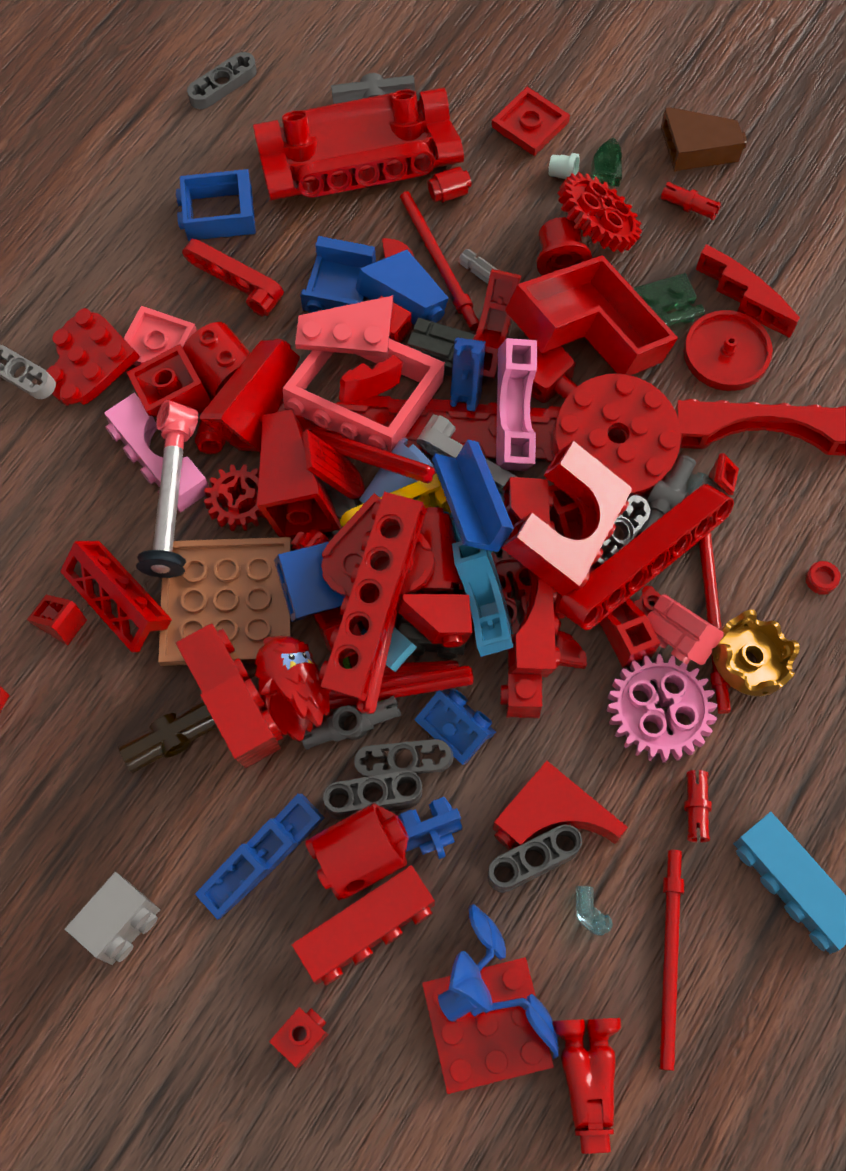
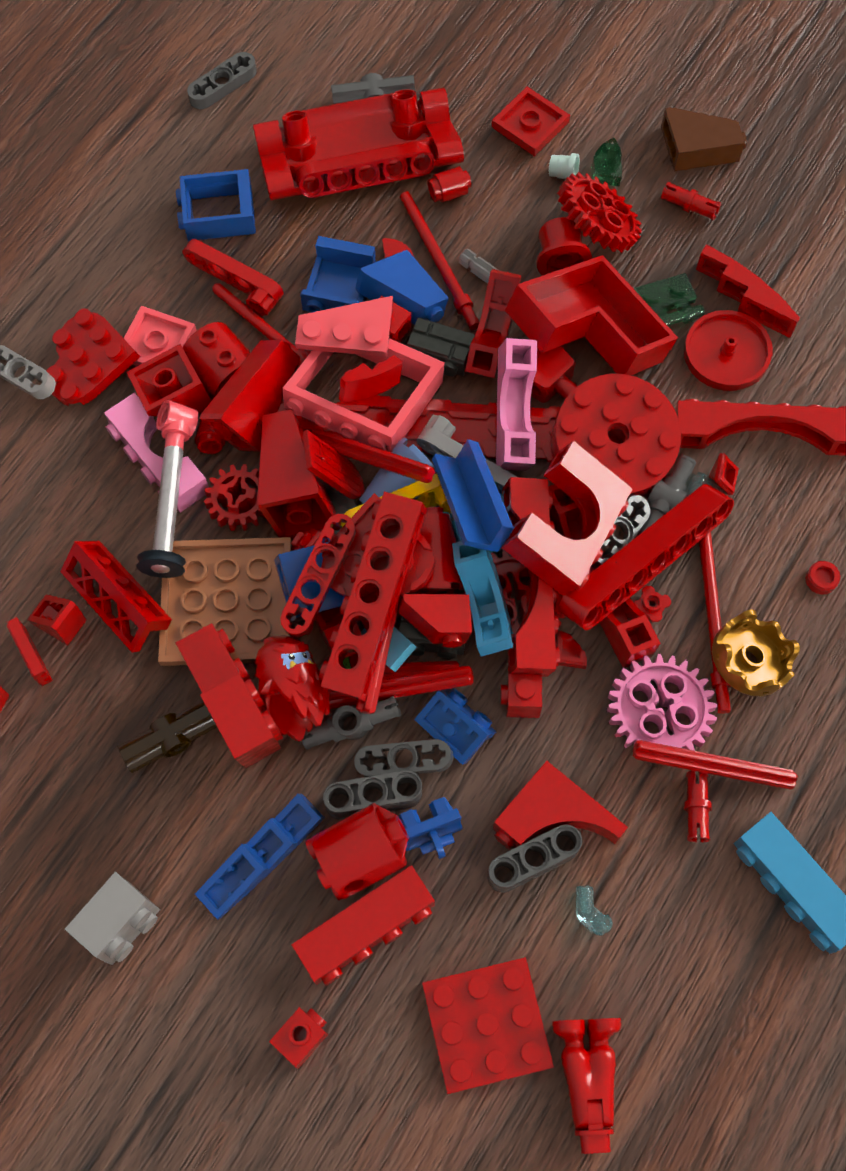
blue plant [438,904,559,1059] -> none
blue hinge [450,337,486,411] -> none
coral brick [647,594,724,665] -> none
red bar [659,850,684,1071] -> none
none -> red tile [6,617,53,686]
none -> red piece [212,283,311,370]
none -> red beam [280,514,356,639]
none -> red axle [633,740,797,790]

